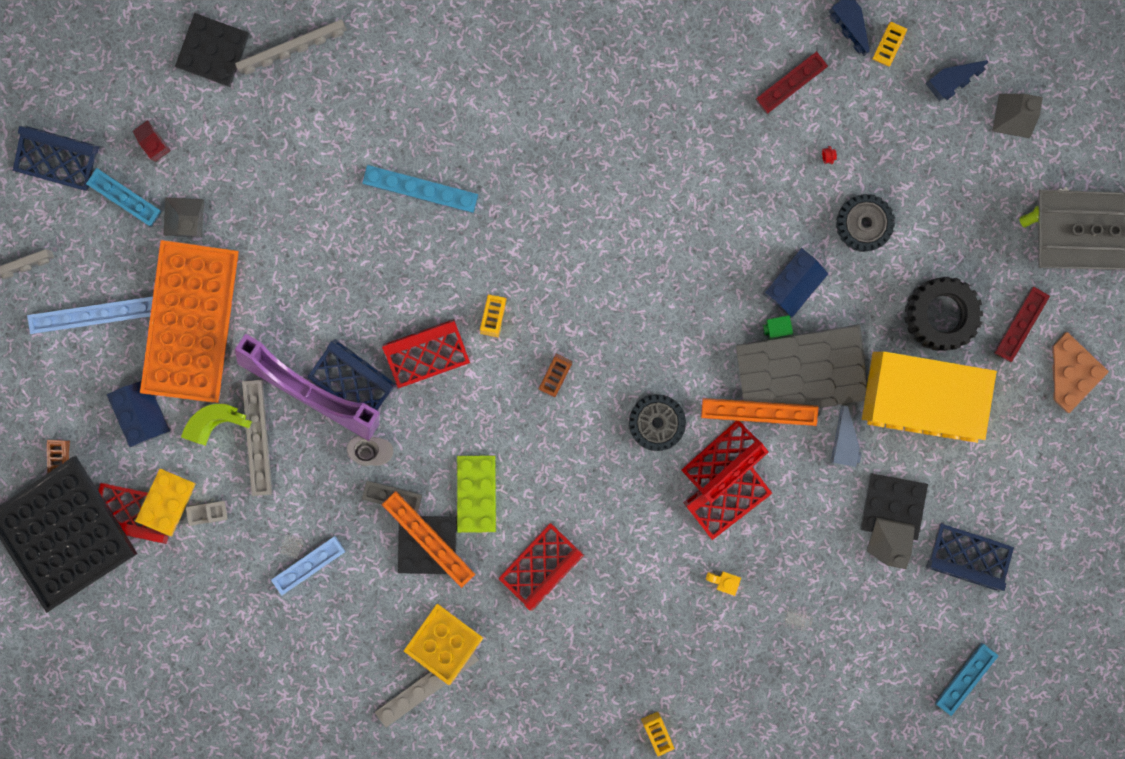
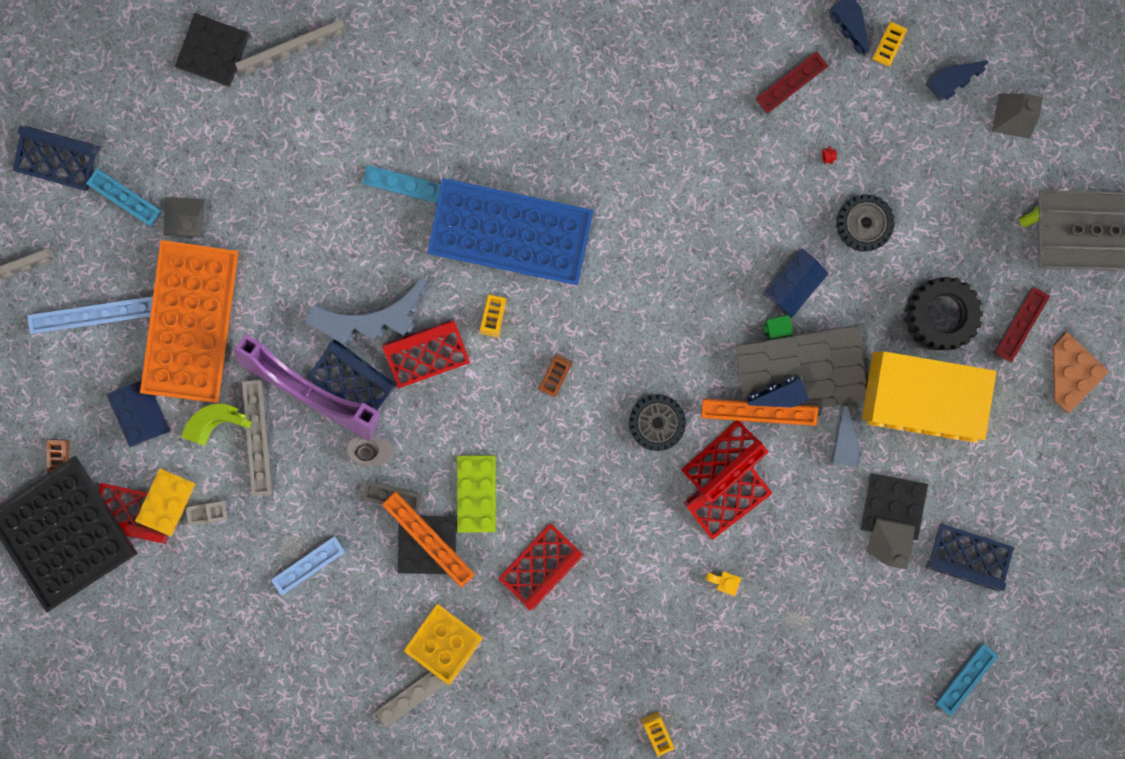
dark red slope [132,120,171,162] -> none
none -> sand blue arch [305,278,429,345]
none -> blue plate [427,178,594,285]
none -> dark blue slope [745,375,810,408]

